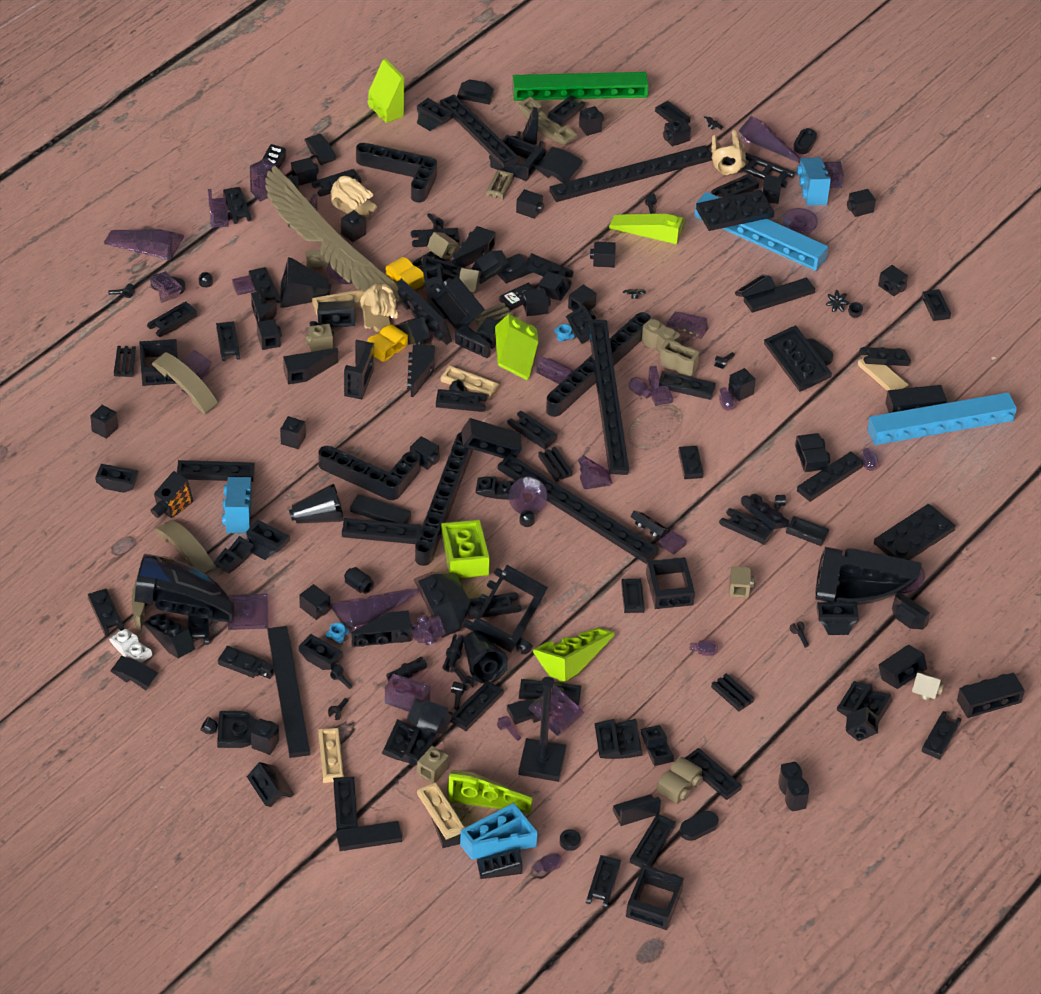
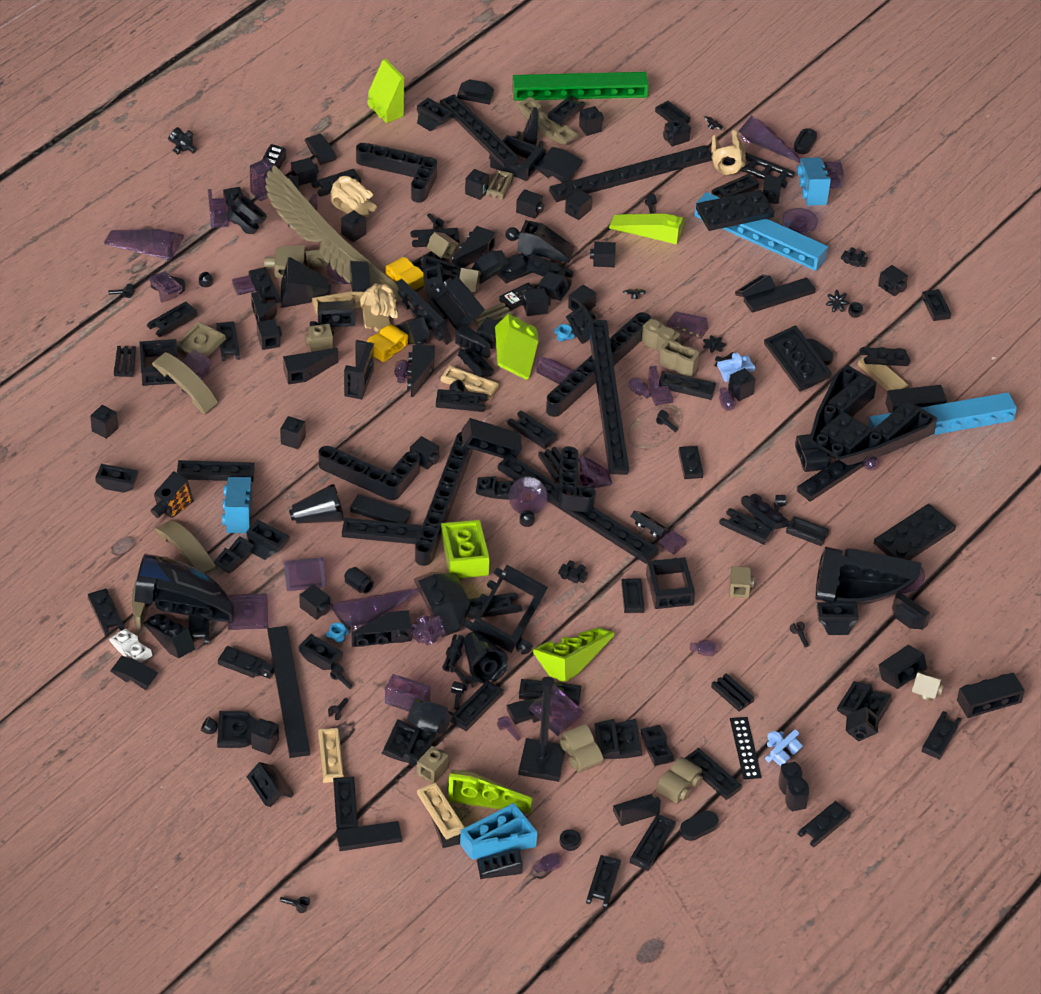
black pin [386,657,427,685] -> none
black window [626,865,684,930] -> none
black brick [847,189,876,217] -> none
none -> black piece [168,127,197,155]
none -> dark tan tile [177,321,226,363]
none -> black brick [227,195,267,234]
none -> dark tan torso [264,245,305,279]
none -> black hand [280,896,310,913]
none -> clear purple slope [282,556,326,591]
none -> black slope [349,261,370,292]
none -> clear purple cylinder [394,359,409,383]
none -> black plate [458,348,494,377]
none -> black brick [465,169,489,200]
none -> black slope [505,220,575,262]
none -> black beam [558,446,596,512]
none -> black piece [558,560,588,583]
none -> dark tan brick [560,724,604,773]
none -> black brick [565,189,592,220]
none -> black hand [656,410,678,433]
none -> black plant [703,335,726,353]
none -> light blue hips [717,352,755,382]
none -> black sticker [730,717,762,780]
none -> light blue hips [765,729,803,766]
none -> black hinge [797,800,851,848]
none -> black piece [809,365,937,465]
none -> black piece [841,247,868,267]

